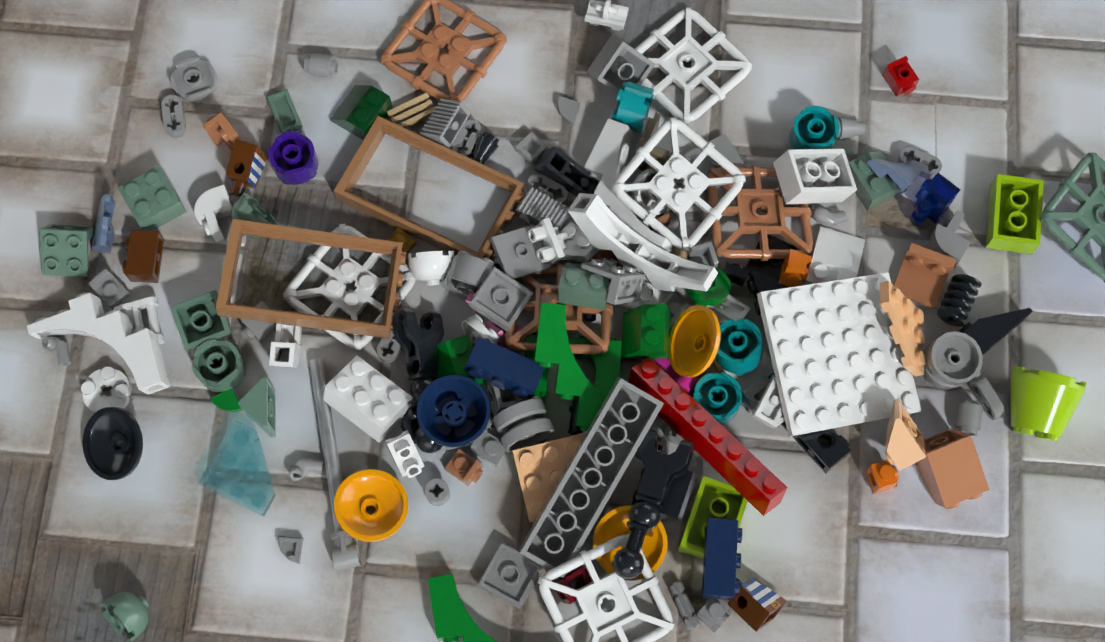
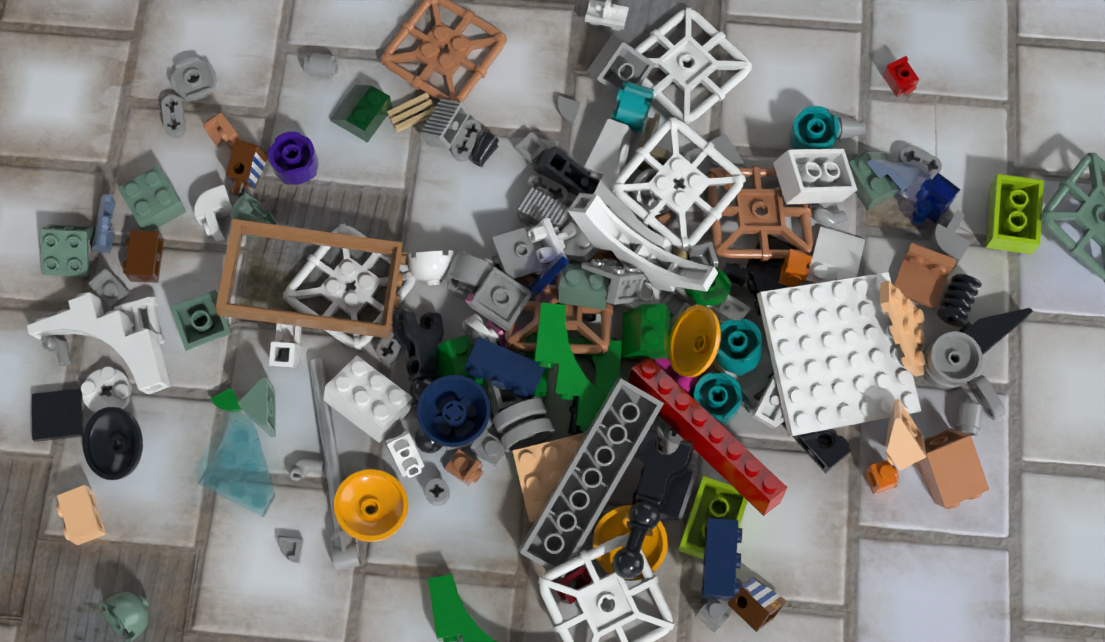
sand green brick [192,339,246,394] -> none
light grey brick [240,301,276,342] -> none
sand green tile [266,89,303,134] -> none
medium nougat door [334,116,526,260] -> none
pearl gold plate [386,227,417,255] -> none
black arm [401,408,418,444] -> none
light grey plate [477,542,544,610] -> none
light grey axle [669,581,700,630] -> none
lime cone [1010,366,1087,441] -> none
none -> black tile [32,388,83,442]
none -> light nougat brick [56,485,106,545]
none -> clear blue tile [529,252,569,296]

